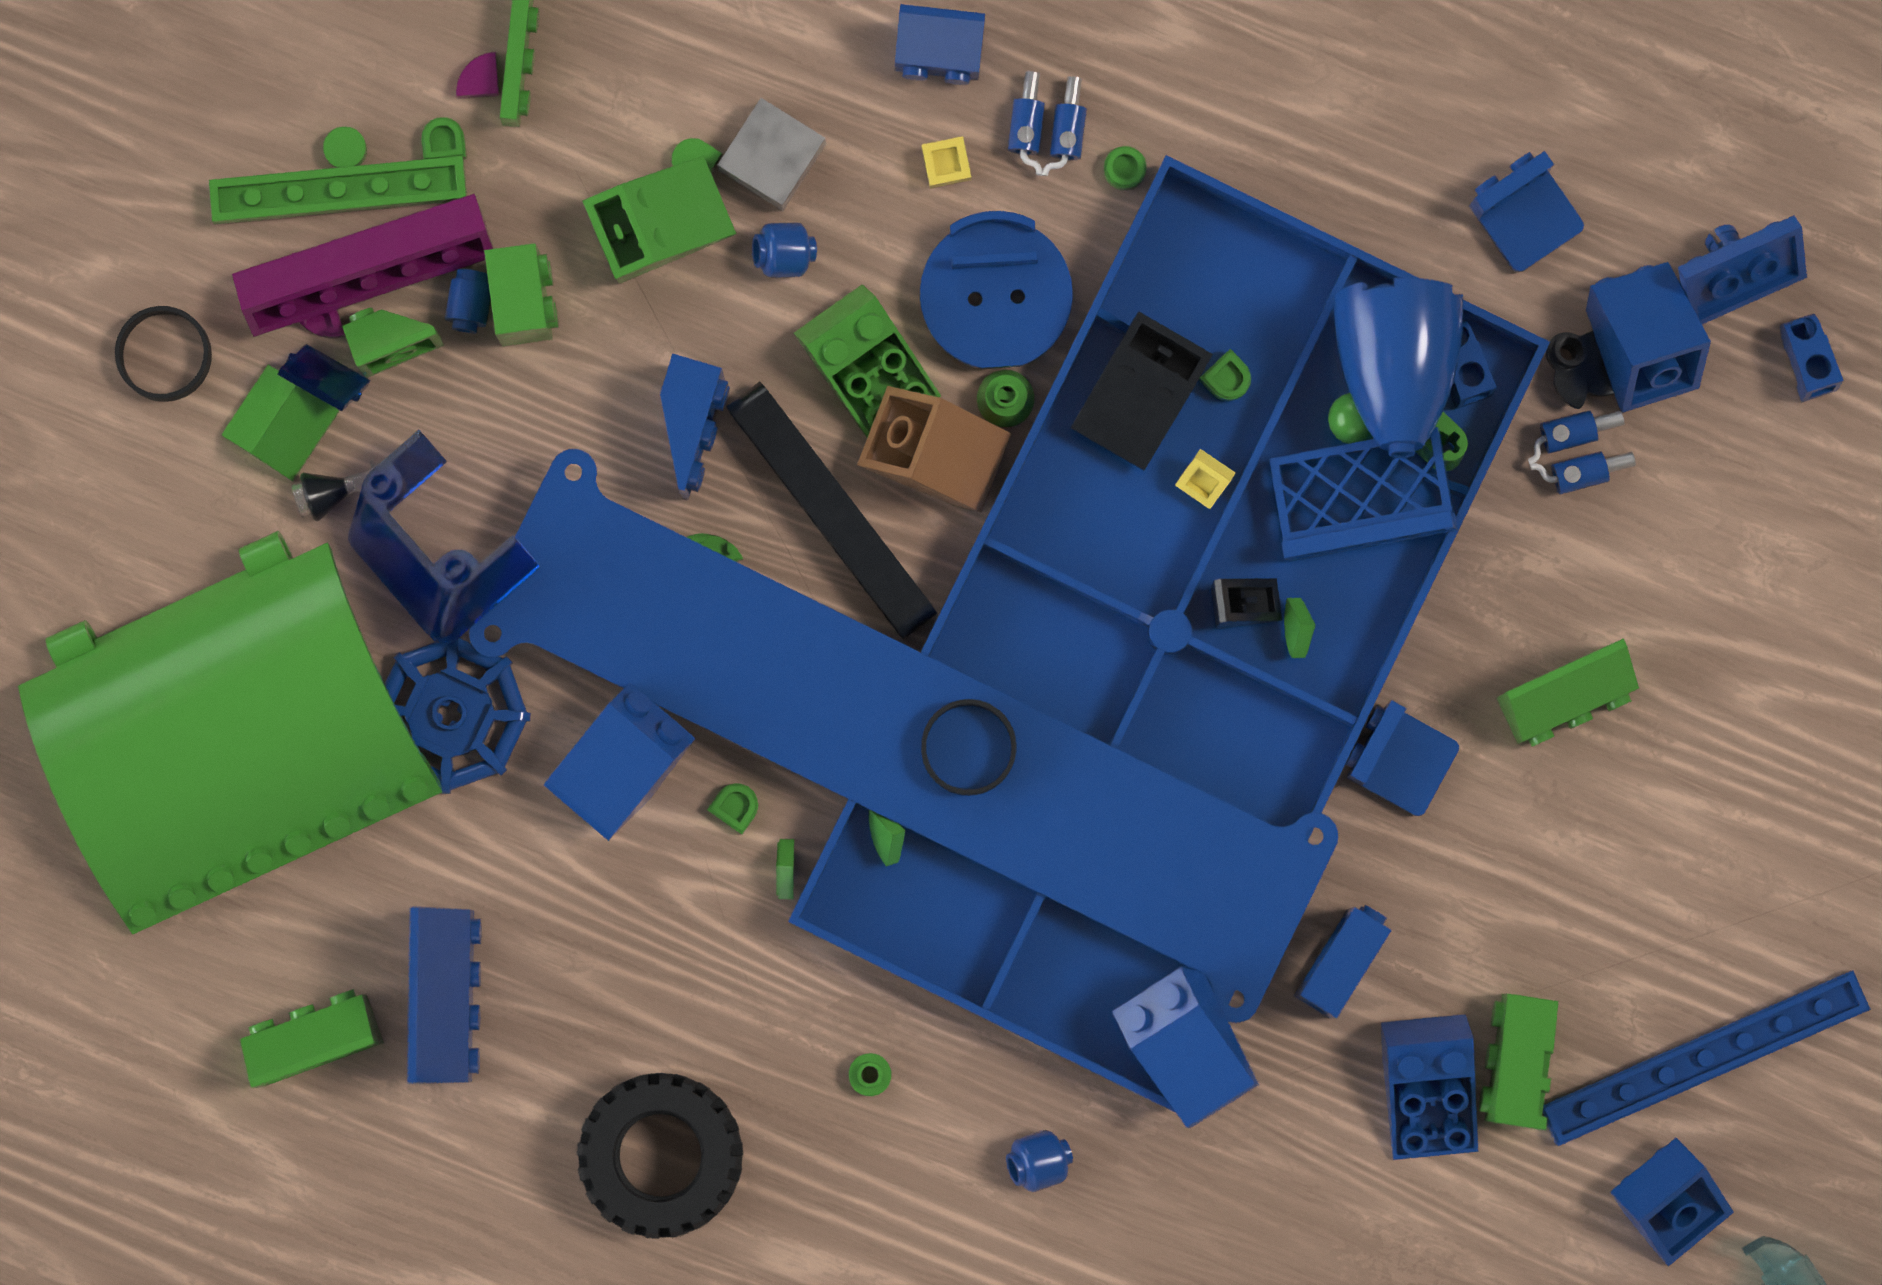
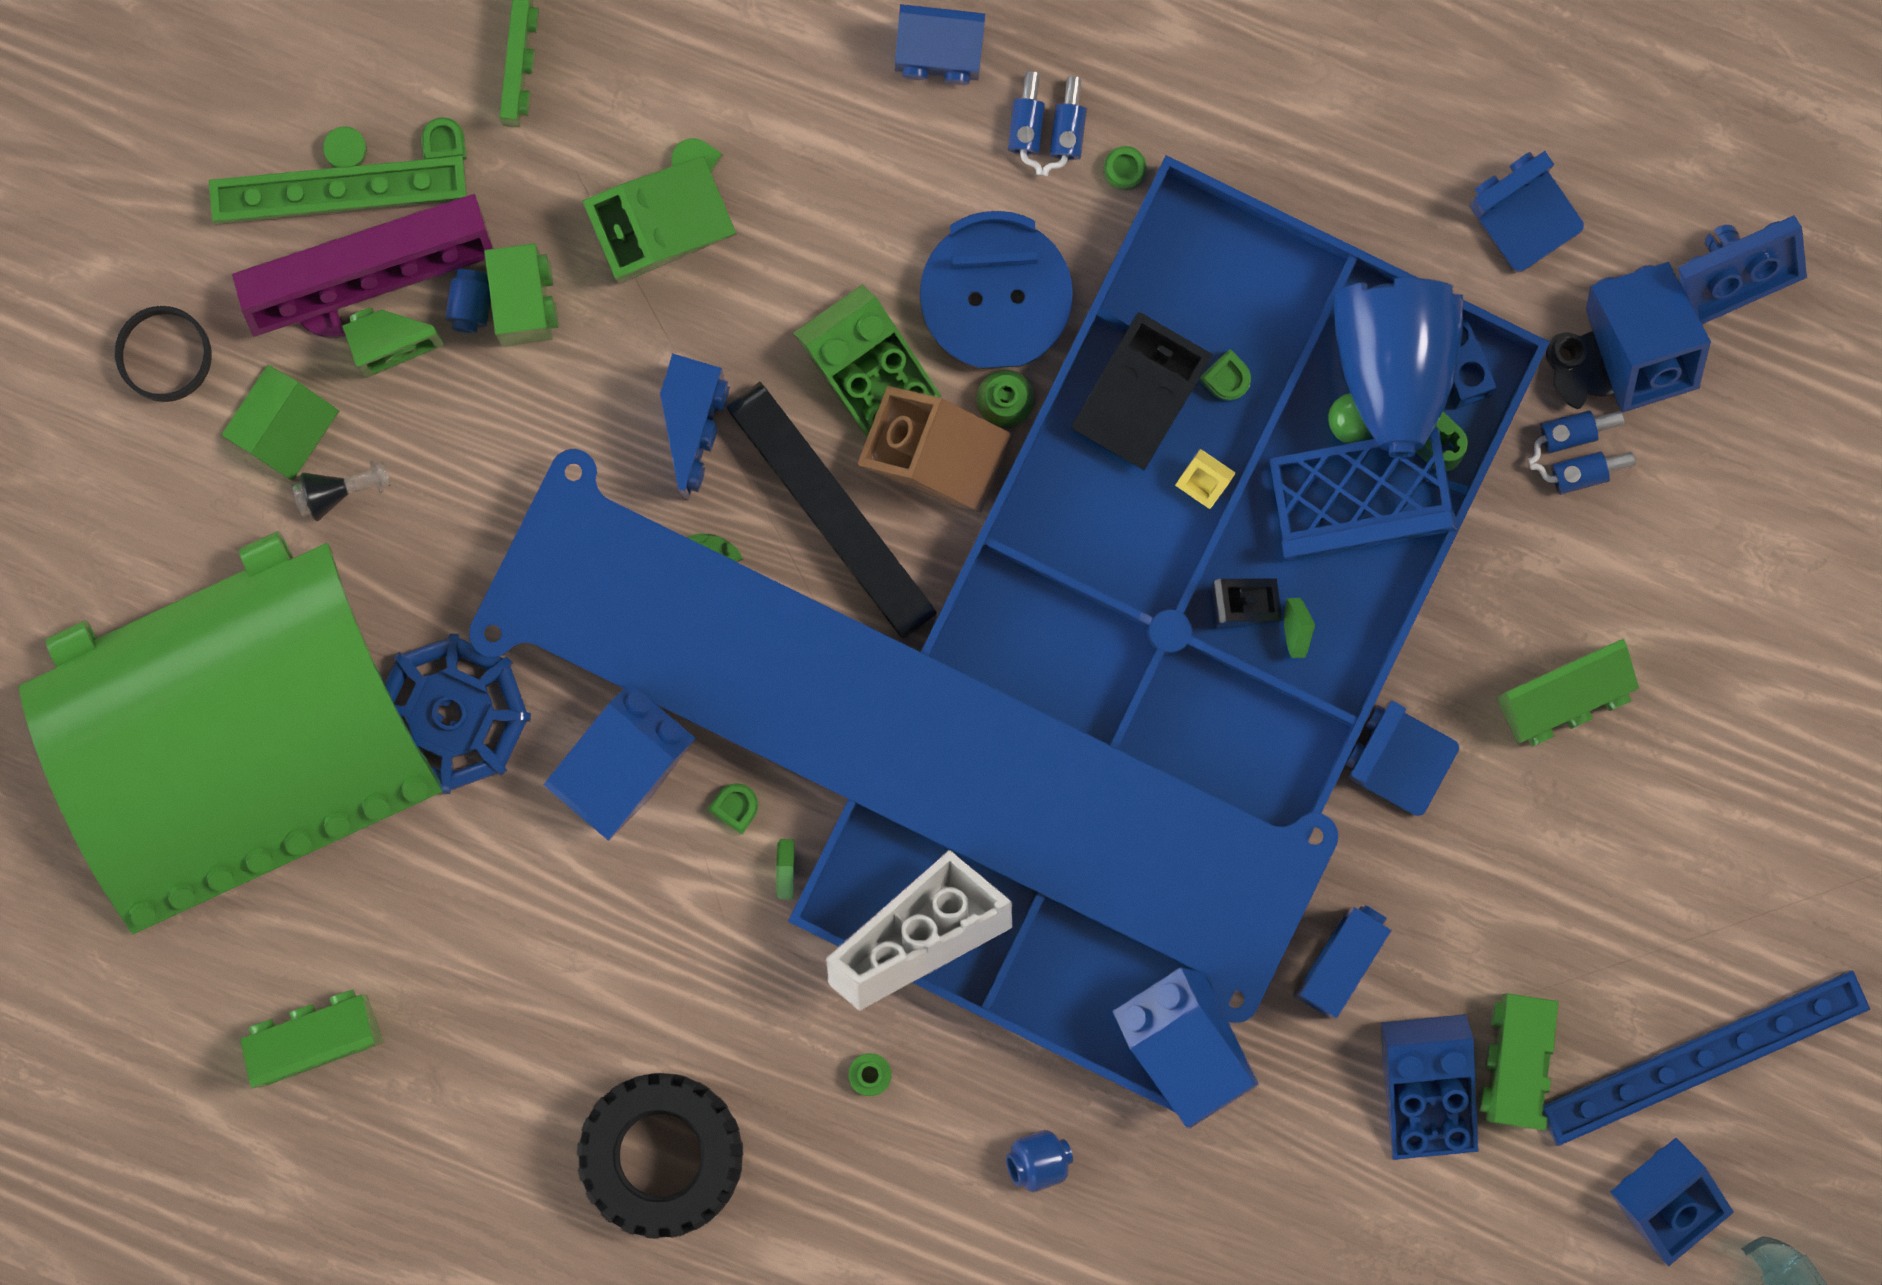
clear blue piece [277,344,371,411] -> none
clear blue windscreen [348,430,540,644] -> none
blue slope [407,907,482,1083] -> none
magenta tile [456,52,499,99] -> none
flat silver piece [718,98,826,211] -> none
blue head [752,222,817,278] -> none
bright green tile [869,809,906,867] -> none
light yellow plate [921,136,972,188] -> none
black tyre [921,699,1017,795] -> none
blue leg [1780,314,1844,403] -> none
none -> white wedge [827,850,1012,1011]

